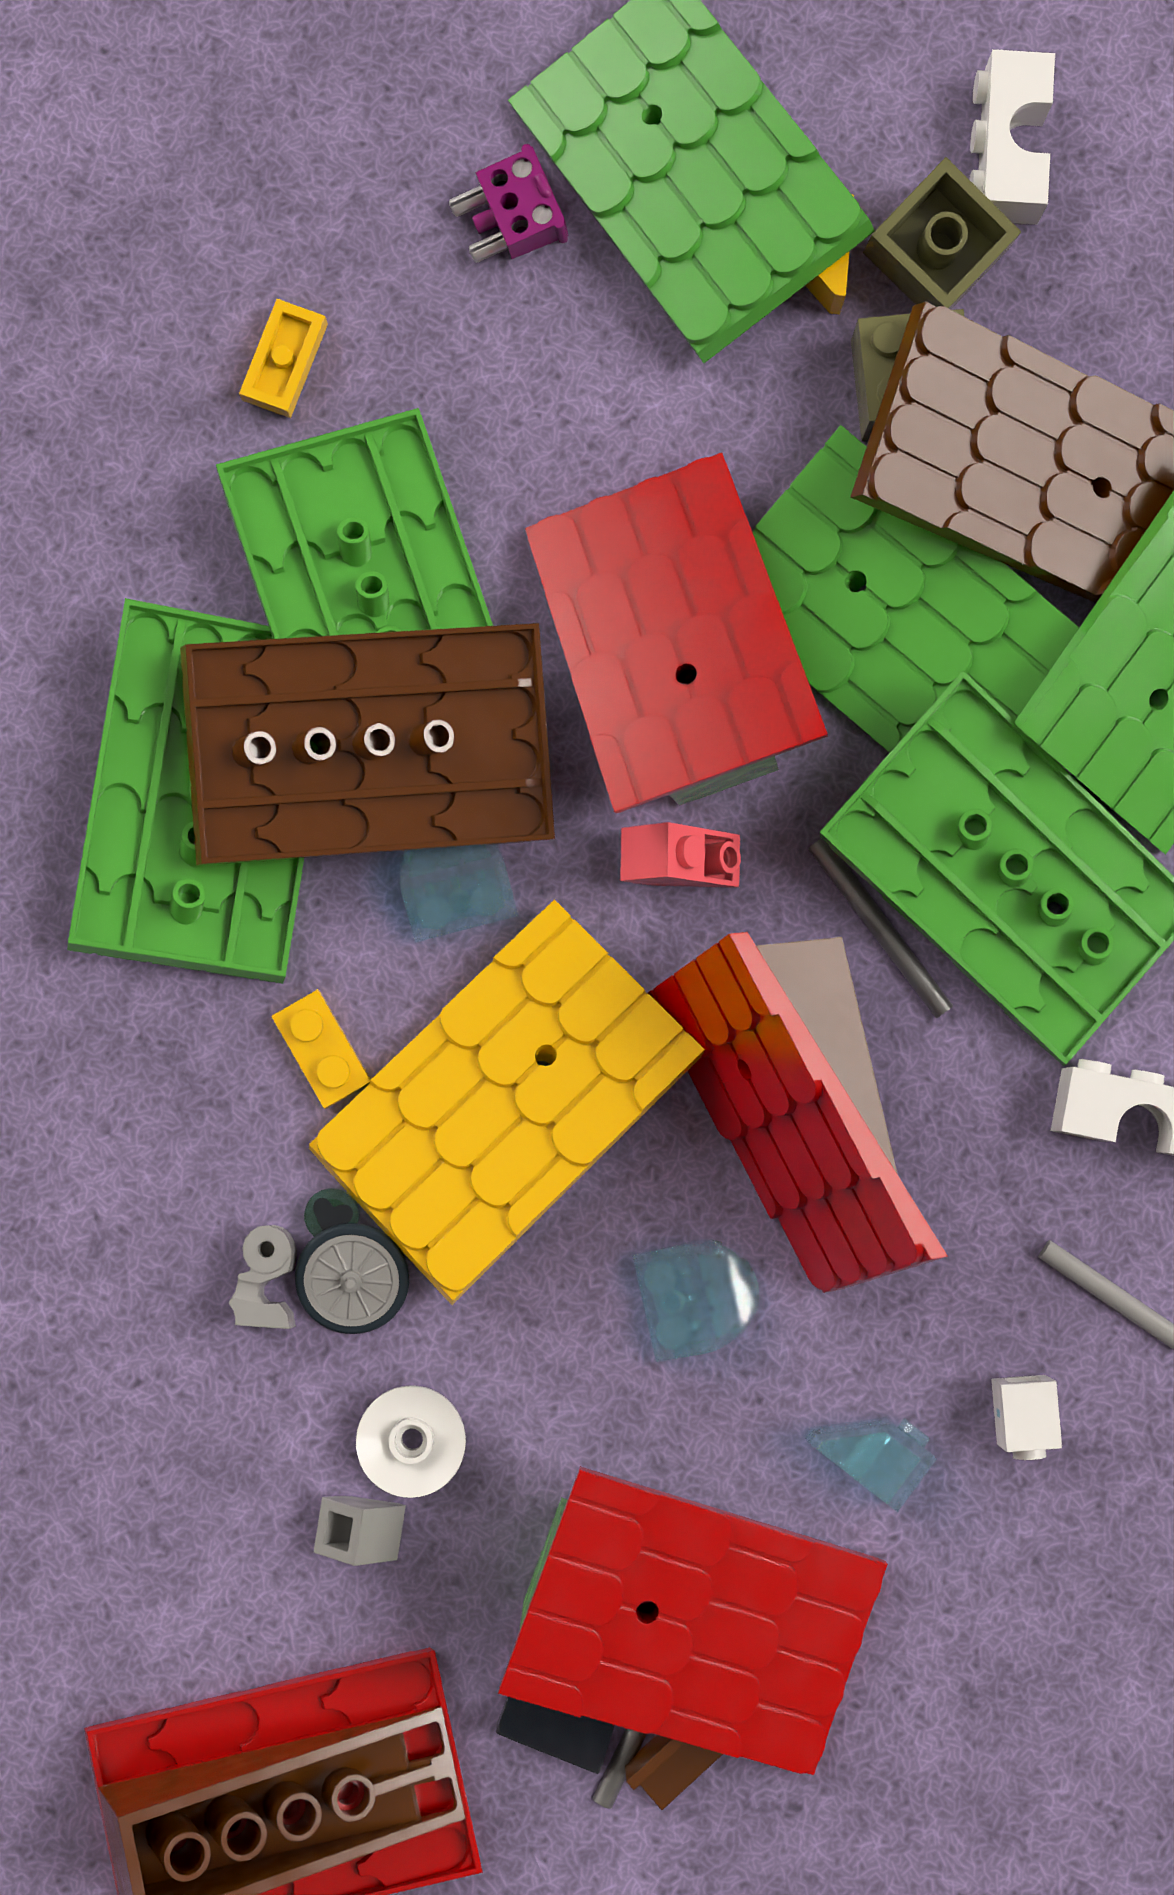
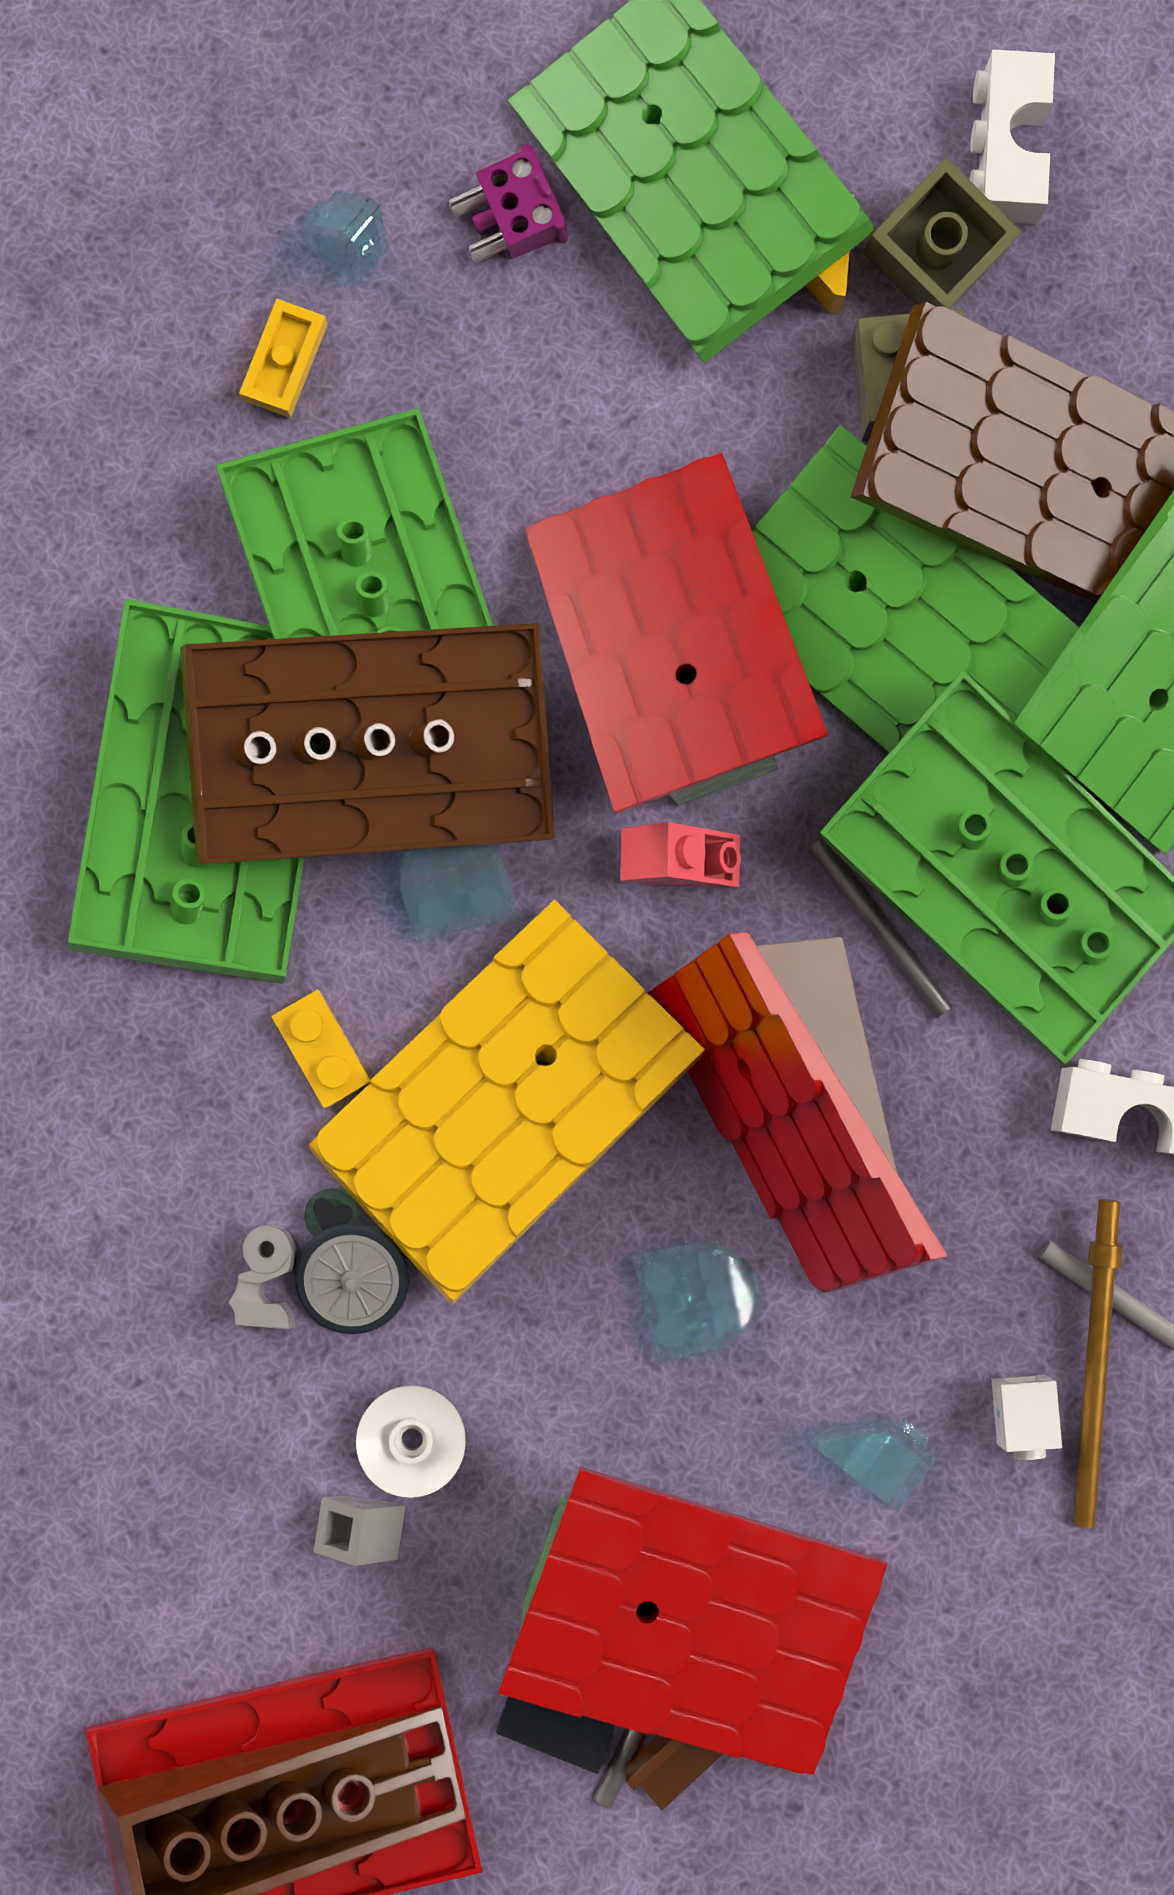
none -> clear light blue slope [303,190,389,287]
none -> pearl gold bar [1073,1199,1123,1529]

